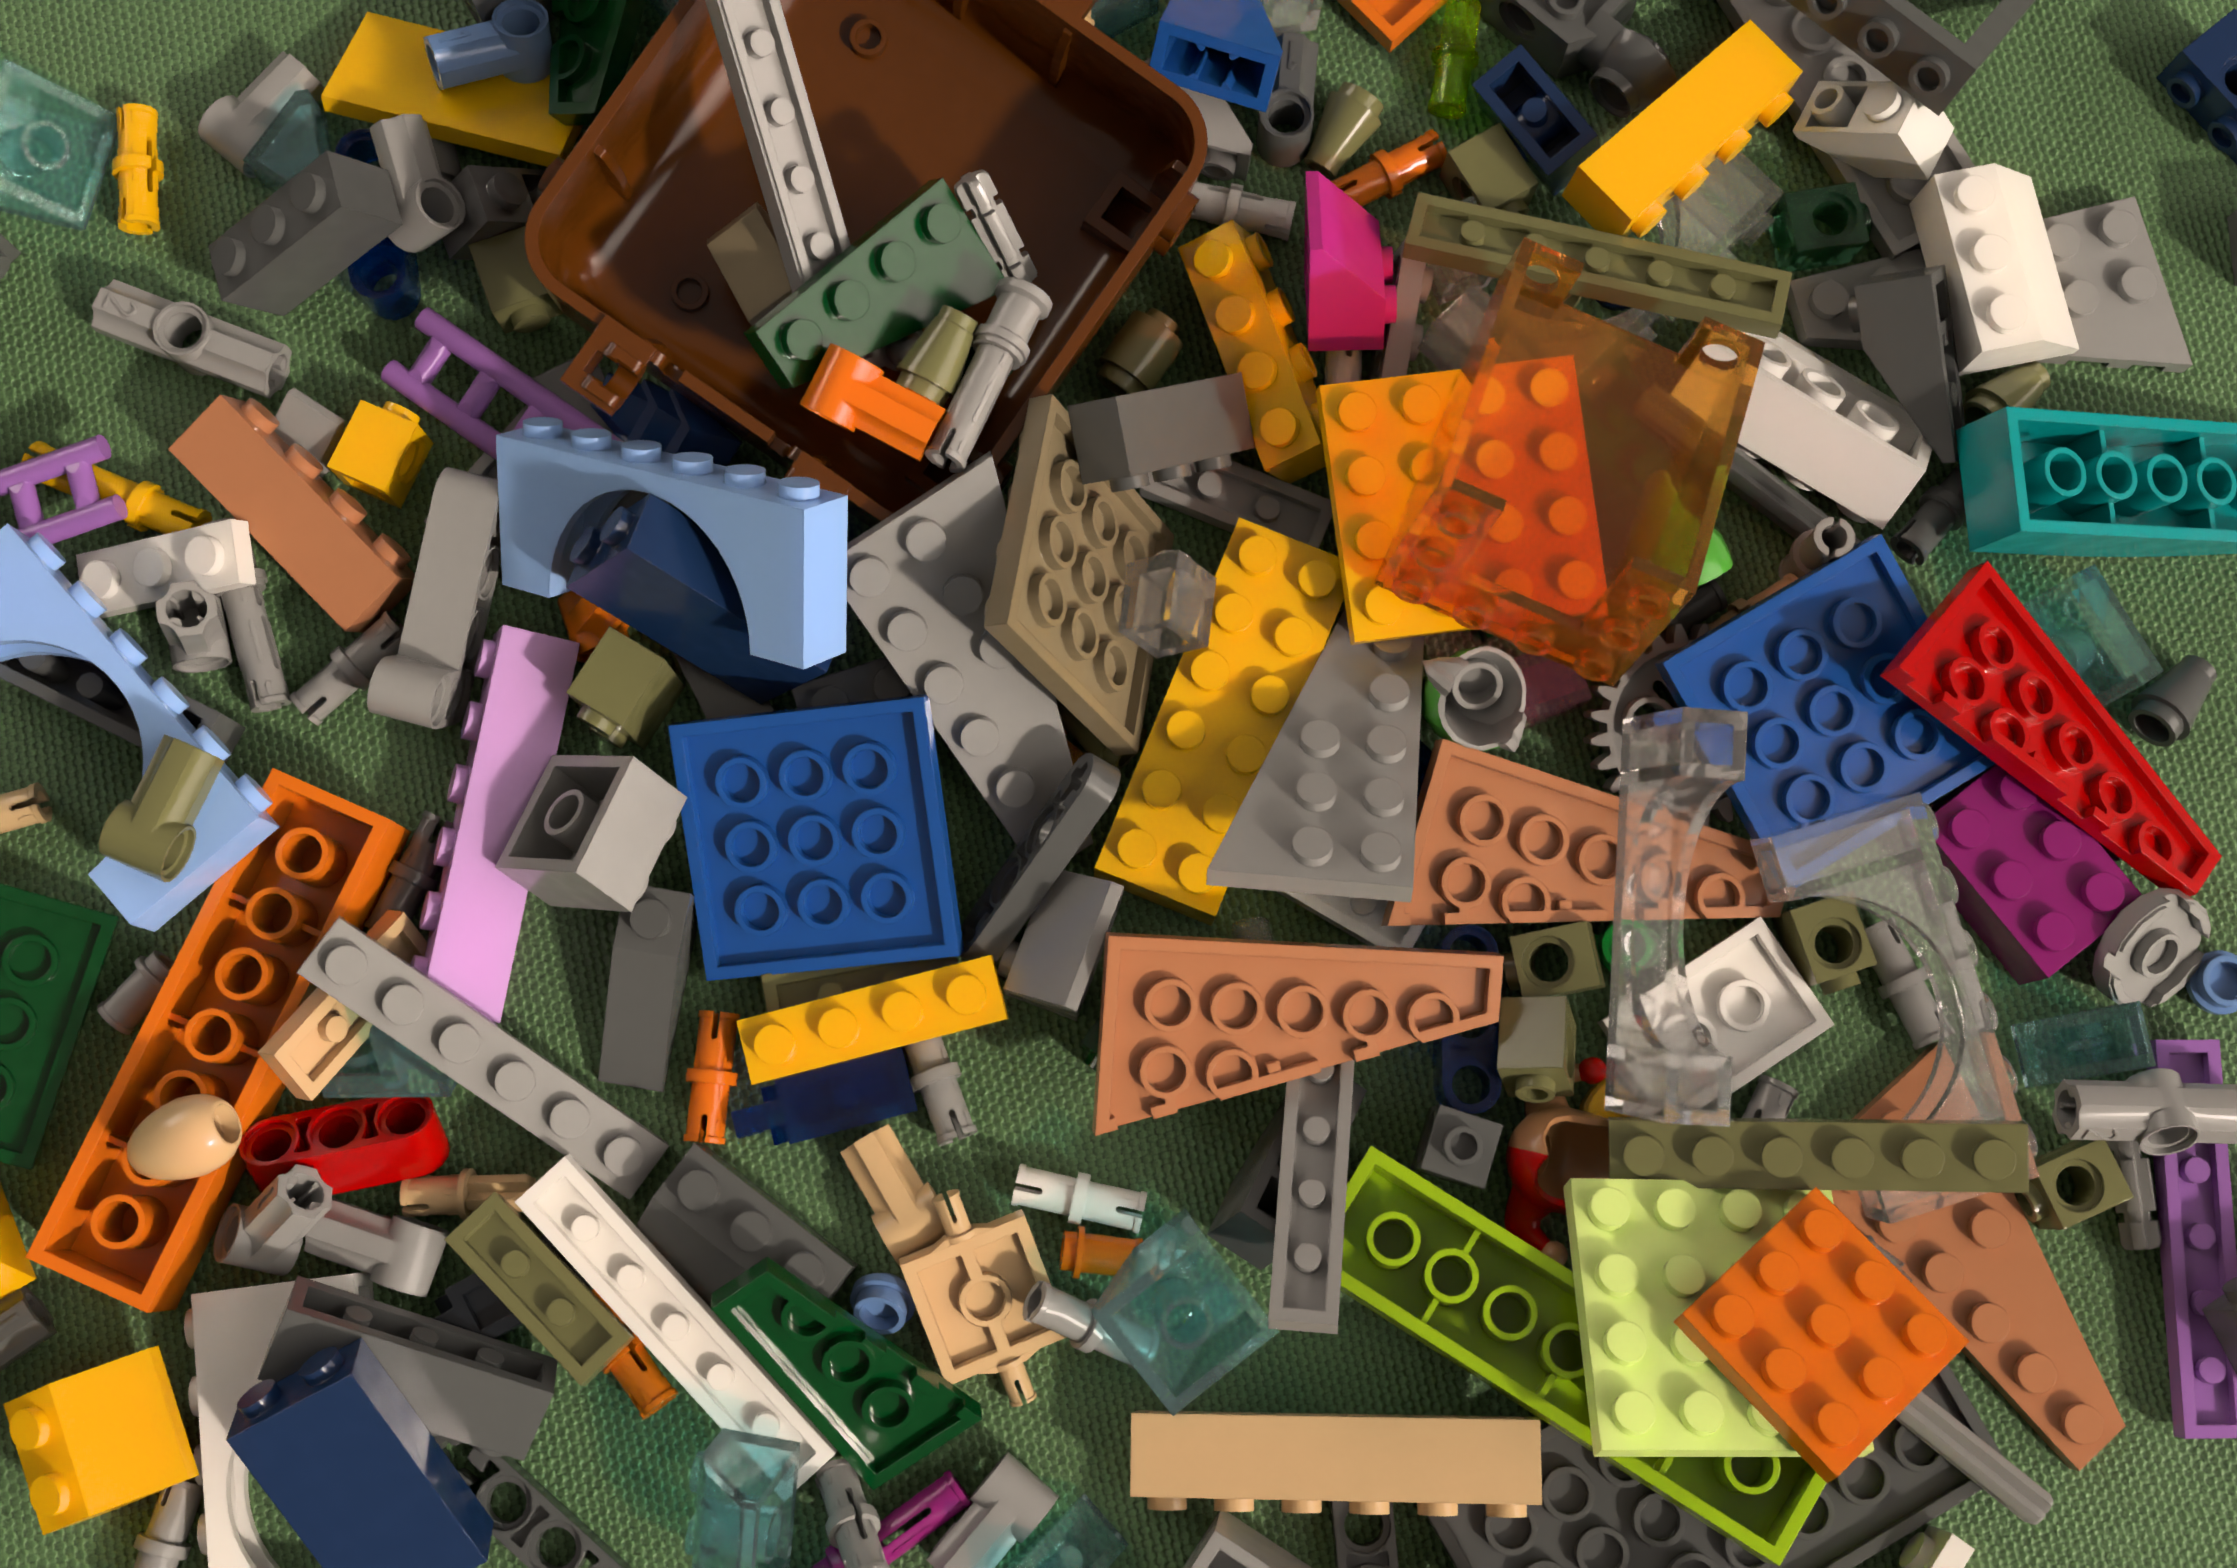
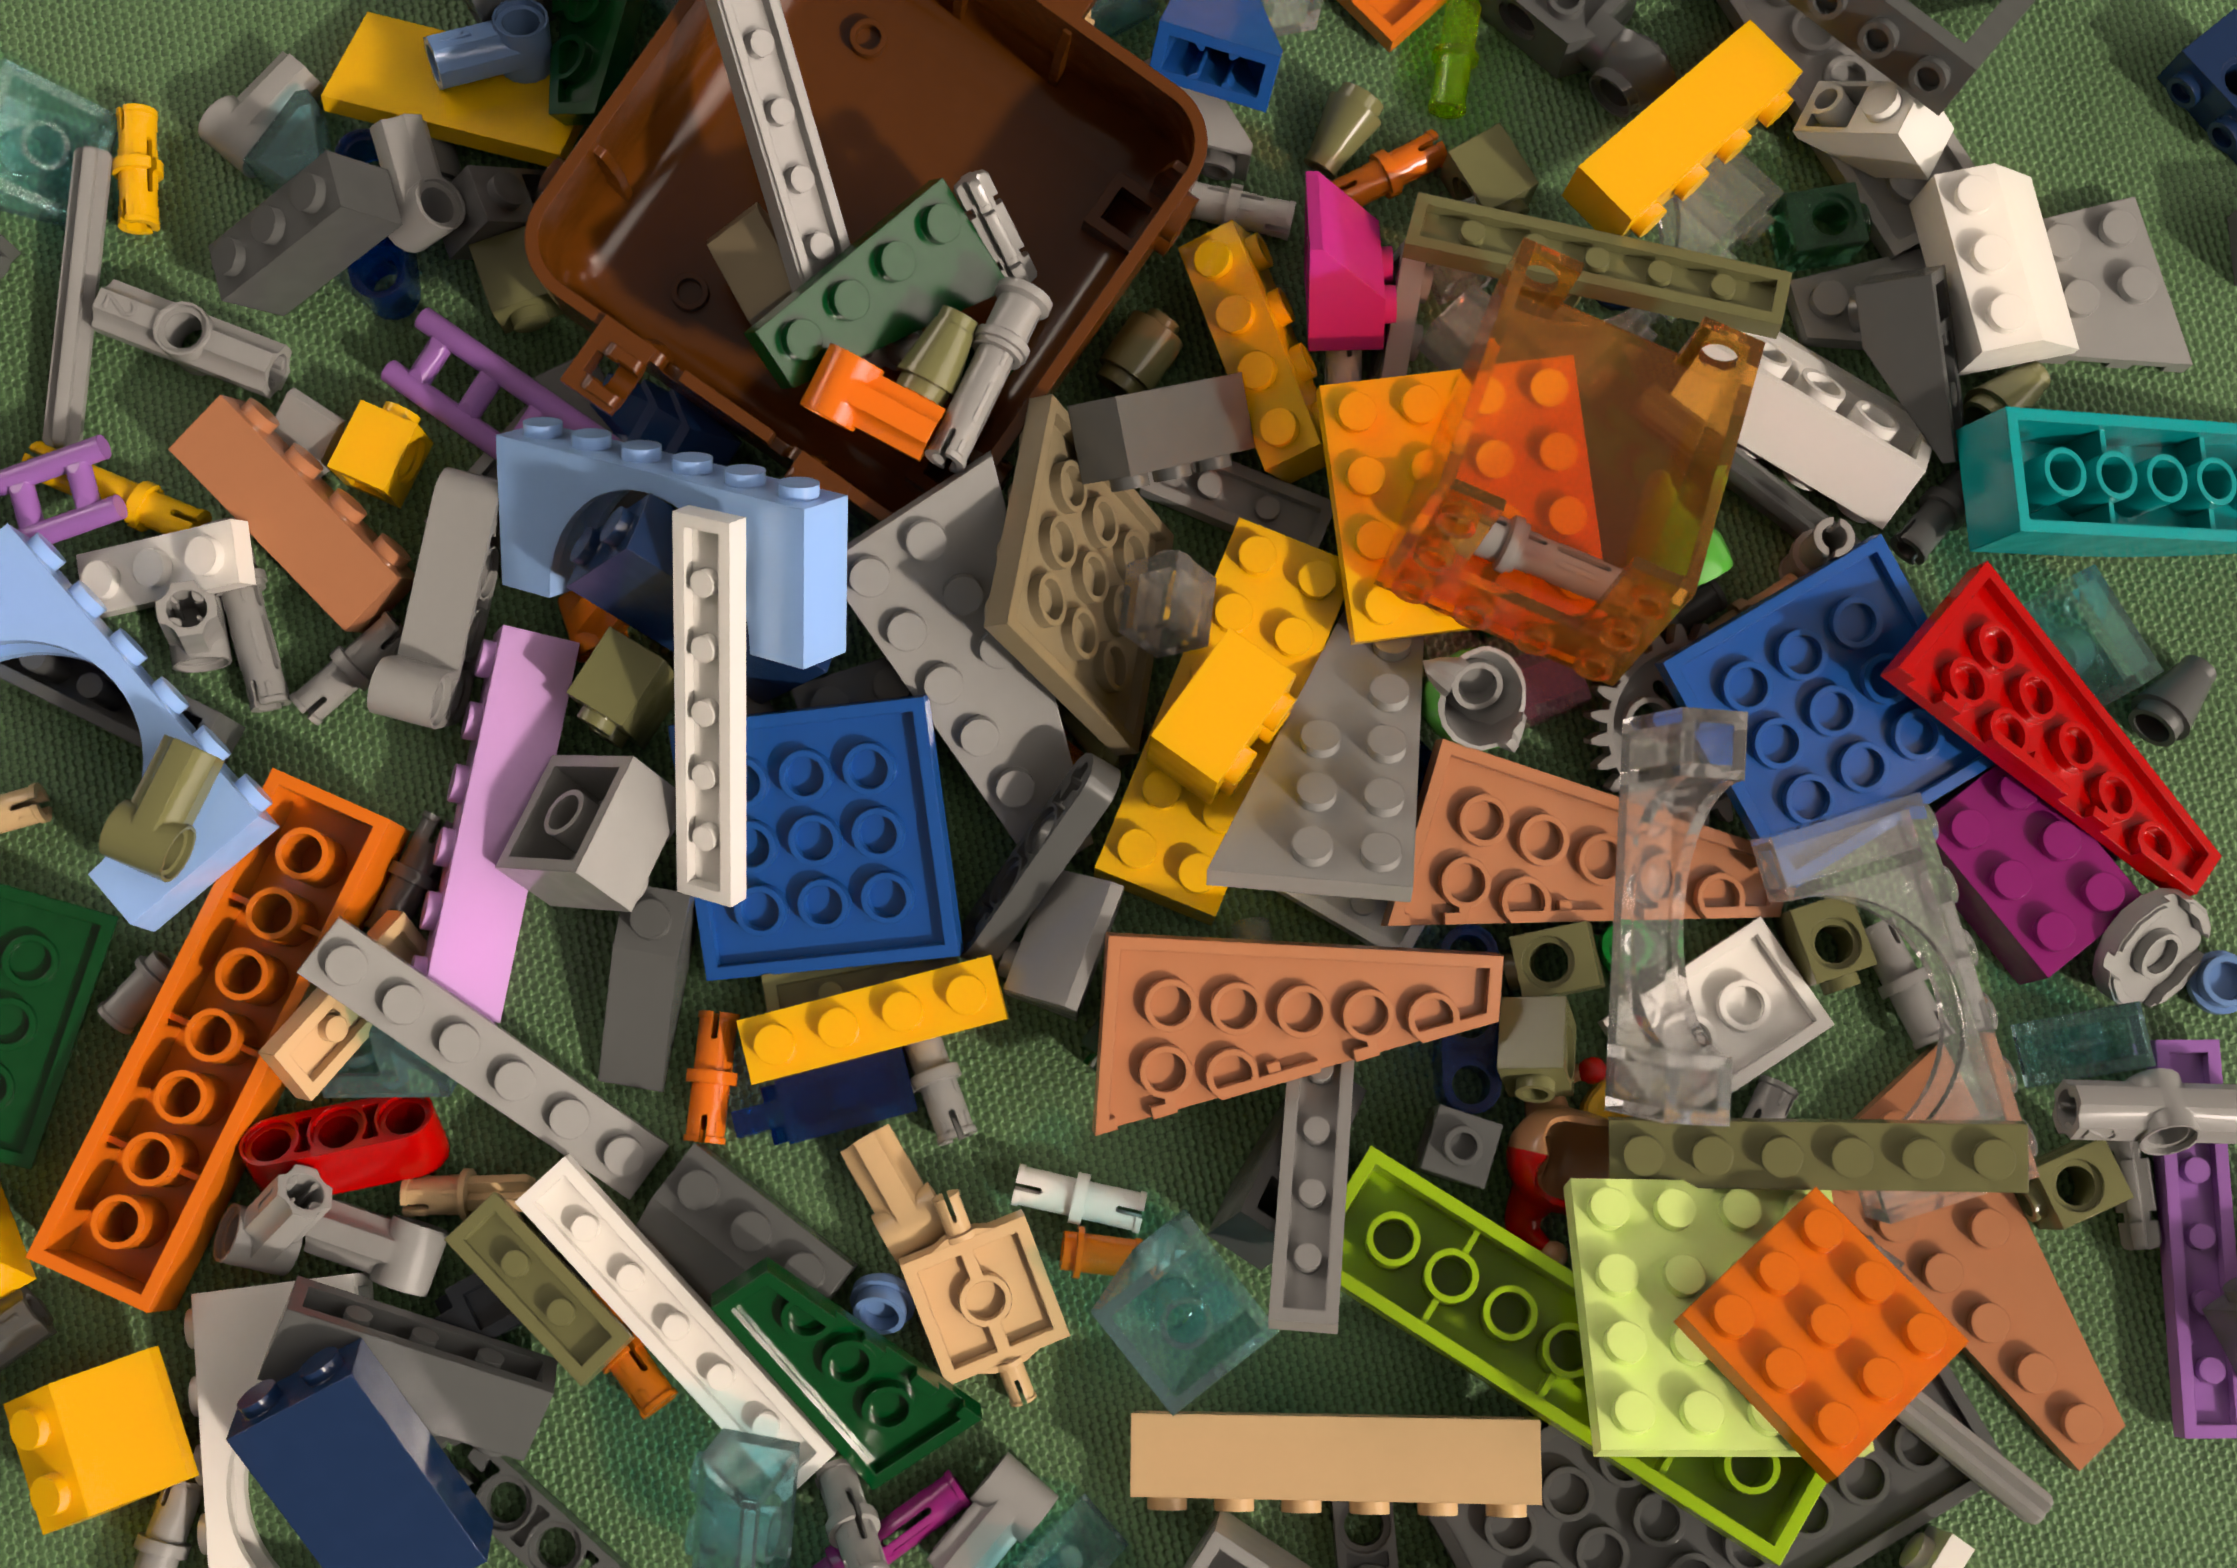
tan animal [127,1094,242,1181] -> none
light grey pin [1022,1281,1156,1370] -> none
dark grey piece [1256,32,1319,168] -> none
dark blue brick [1472,44,1600,196] -> none
none -> light grey axle [42,146,113,449]
none -> white plate [672,505,746,907]
none -> yellow brick [1146,627,1297,805]
none -> pin [1440,493,1645,616]

